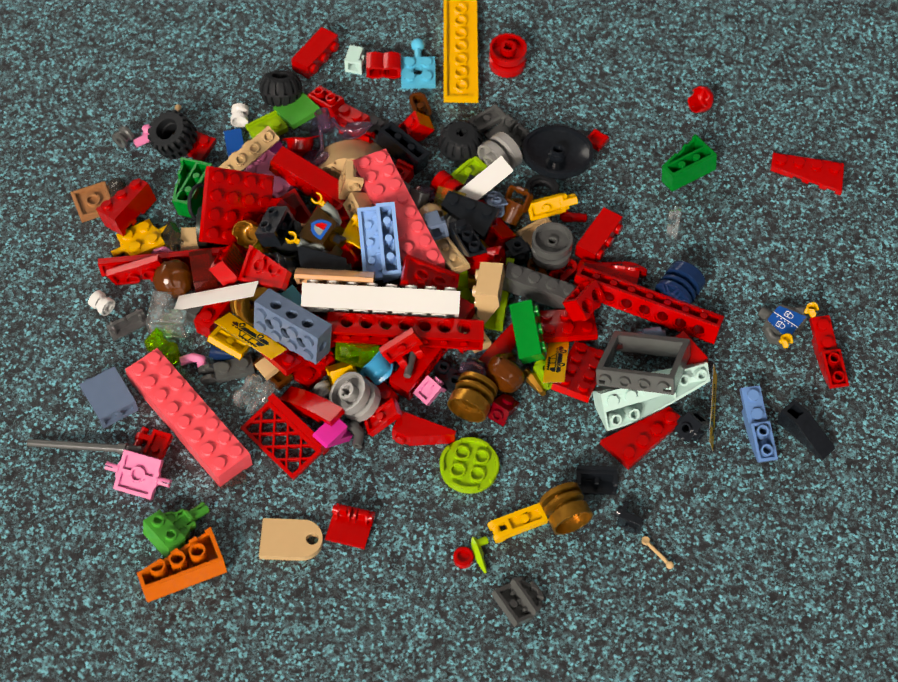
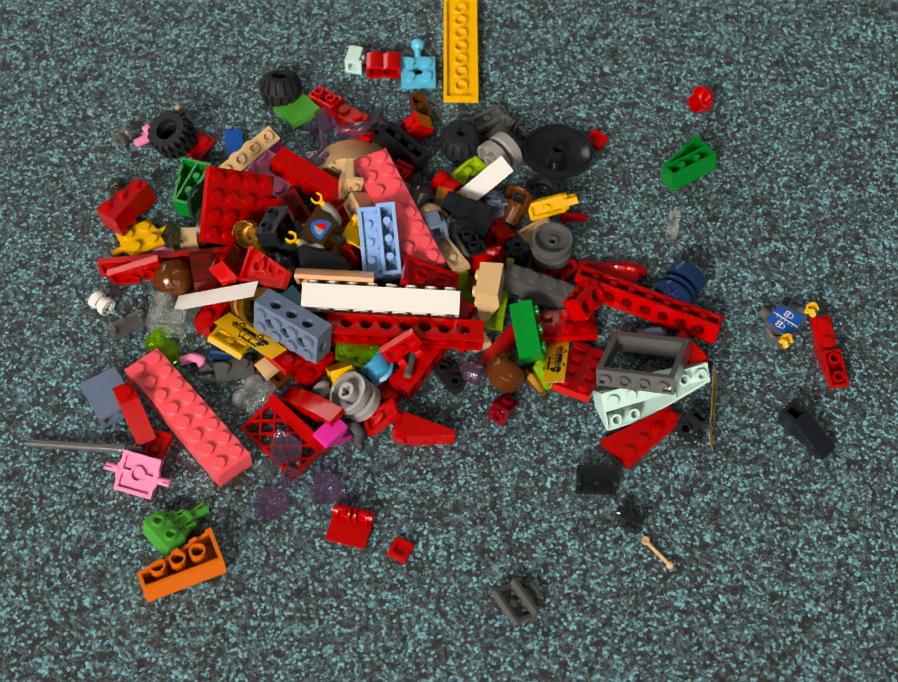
medium nougat tile [70,181,111,223] -> none
white wheel [230,103,249,128] -> none
lime plate [245,110,289,139] -> none
tan tile [259,518,323,561] -> none
red piece [282,135,323,157] -> none
red brick [291,27,339,79] -> none
bright pink bracket [413,375,446,406] -> none
lime tile [439,437,500,494] -> none
pearl gold wheel [447,371,498,423] -> none
red tile [453,547,474,569] -> none
lime bar [471,536,489,574] -> none
yellow plate [487,503,548,543] -> none
red wheel [489,33,527,78] -> none
pearl gold wheel [539,482,593,535] -> none
red brick [575,207,623,262] -> none
medium blue slope [739,385,778,463] -> none
red wing [770,152,844,196] -> none
none -> red slope [112,380,157,446]
none -> clear purple plant [254,429,346,520]
none -> red tile [387,536,415,564]

